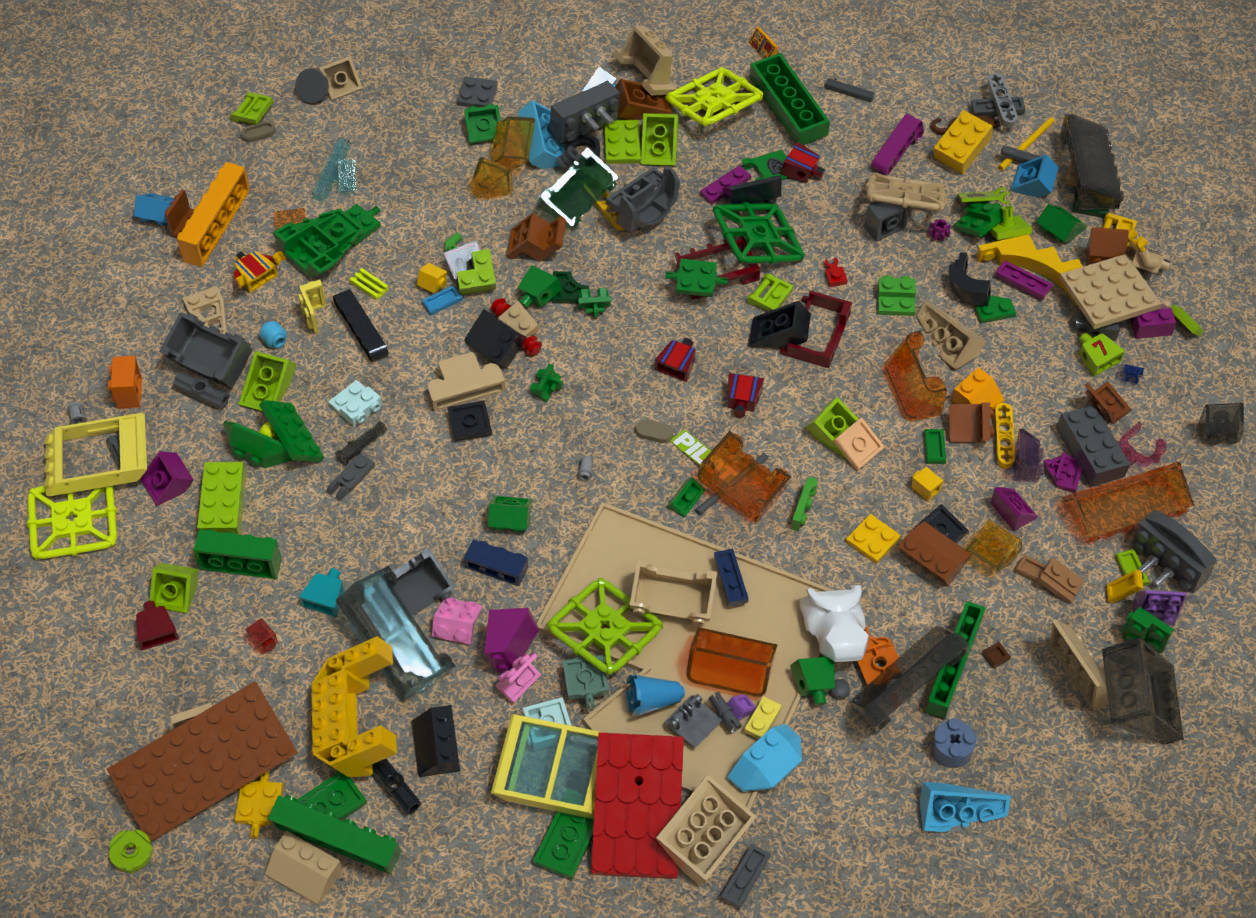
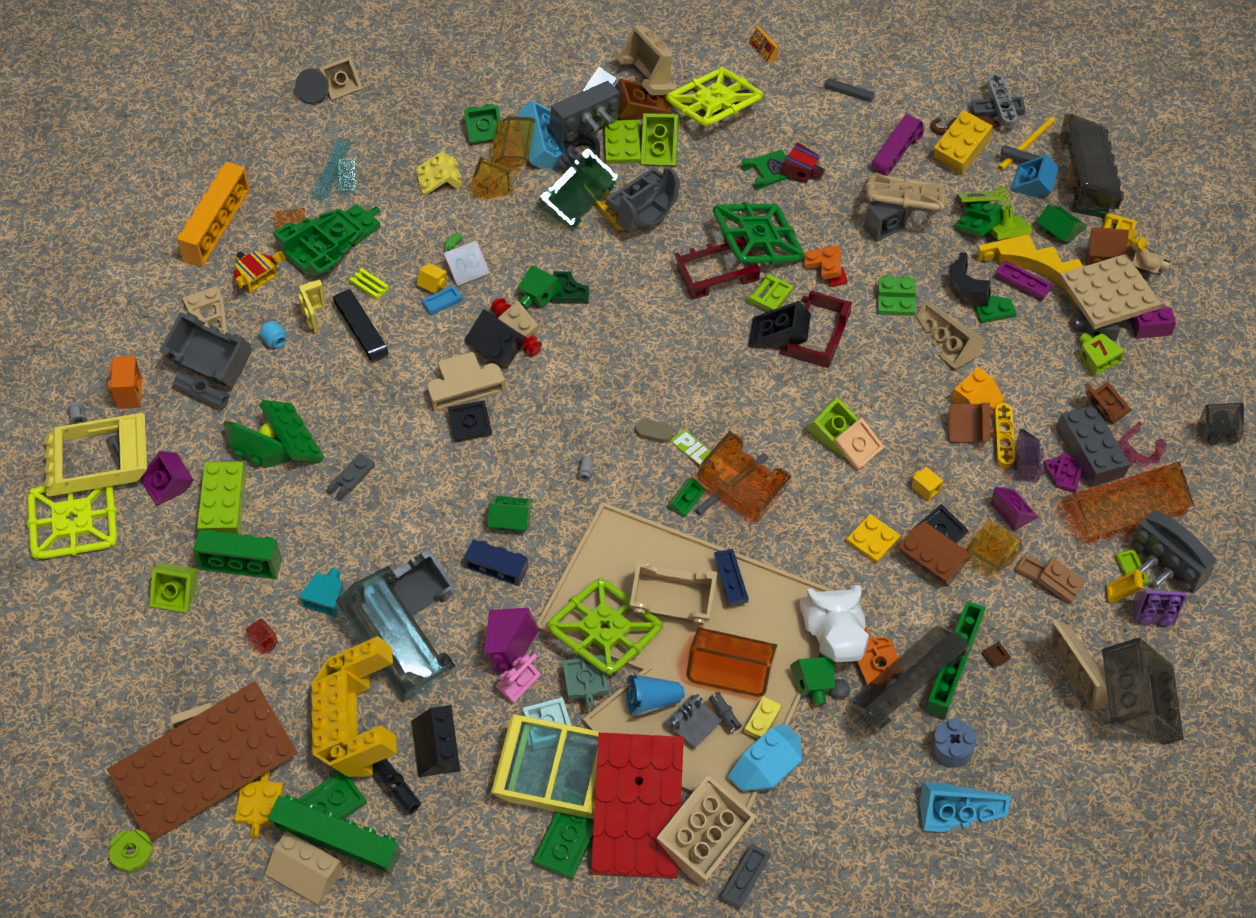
dark azure slope [134,193,174,225] -> none
dark red torso [136,601,179,651] -> none
dark orange bracket [165,189,194,238] -> none
lime plate [230,92,274,125] -> none
lime slope [238,351,297,411] -> none
dark tan tile [241,121,276,142] -> none
light aqua plate [328,380,382,427] -> none
clear smoke pin [335,421,387,465] -> none
bright pink bracket [432,597,482,645] -> none
dark grey plate [457,77,498,108] -> none
lime brick [457,249,496,295] -> none
dark orange bracket [506,213,566,262] -> none
green hips [530,364,563,402] -> none
green hips [577,288,612,318] -> none
dark red torso [655,338,696,382] -> none
green plate [665,259,728,297] -> none
magenta plate [700,165,751,205] -> none
black slope [722,175,782,204] -> none
medium lavender slope [727,694,756,721] -> none
dark red torso [728,373,764,418] -> none
green brick [750,53,830,145] -> none
bright green plate [791,477,818,531] -> none
clear orange windscreen [884,330,947,422] -> none
green tile [924,429,946,464] -> none
magenta gear [929,219,951,241] -> none
green plate [1121,607,1174,654] -> none
clear blue tile [1122,364,1144,385] -> none
lime tile [1170,305,1204,336] -> none
none -> light yellow bracket [416,151,462,195]
none -> orange plate [804,245,842,280]

